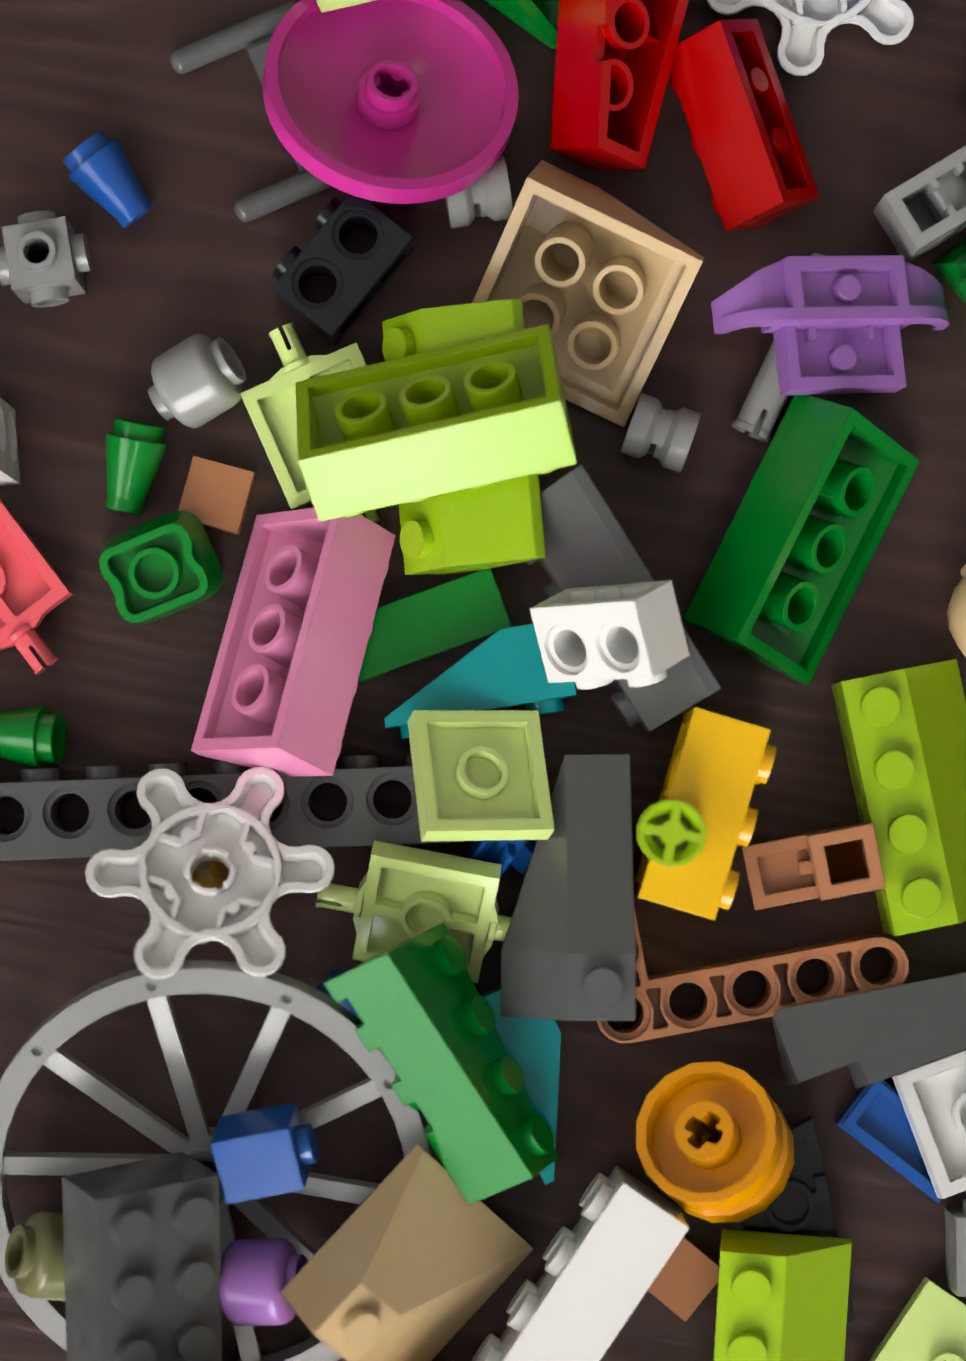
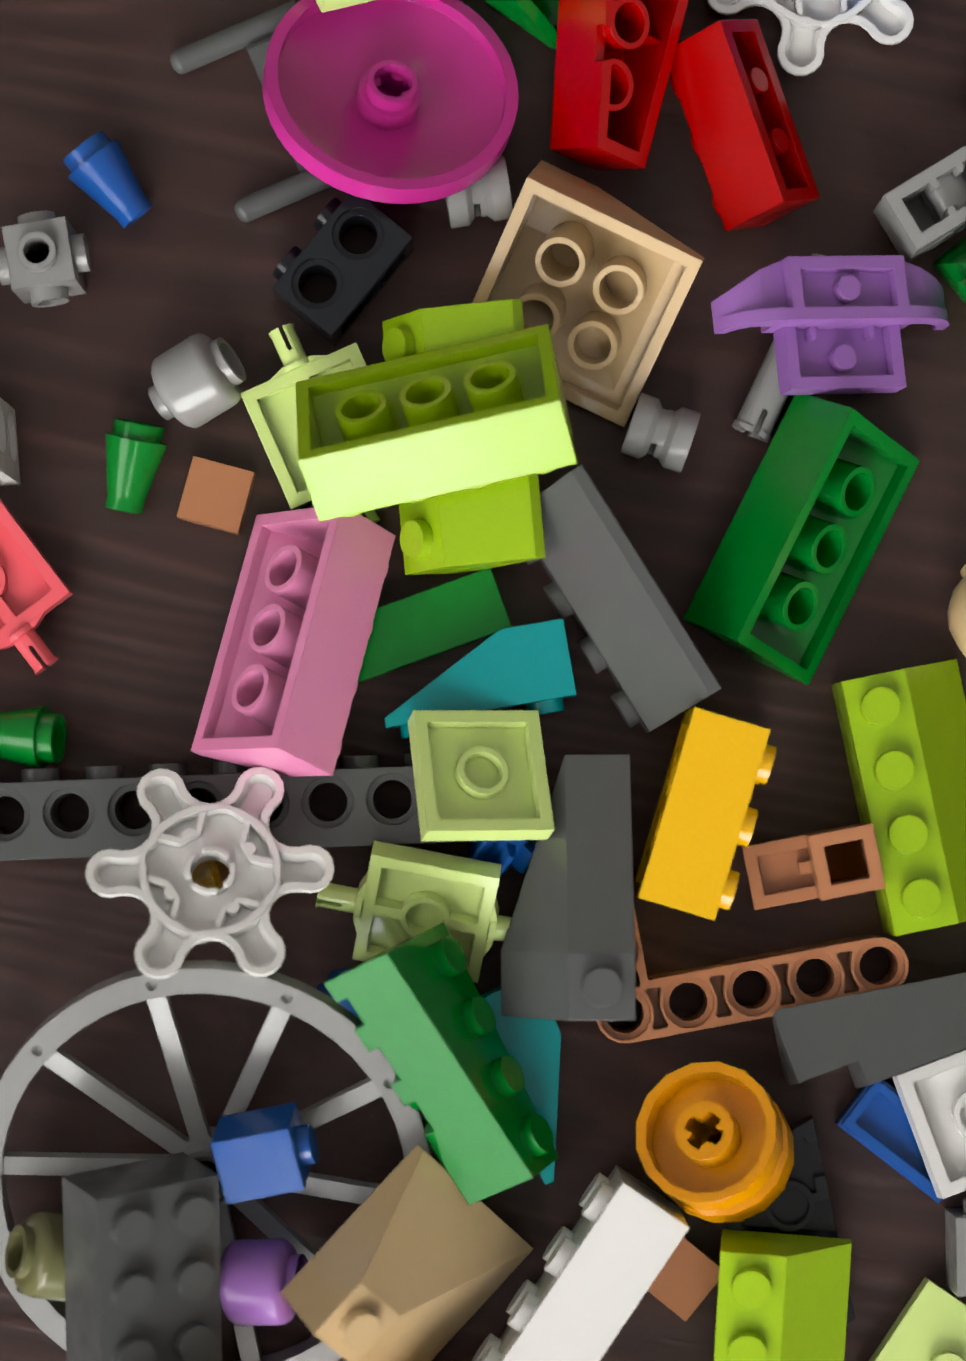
green piece [99,510,223,624] -> none
white brick [530,580,690,690] -> none
lime wheel [636,800,706,866] -> none

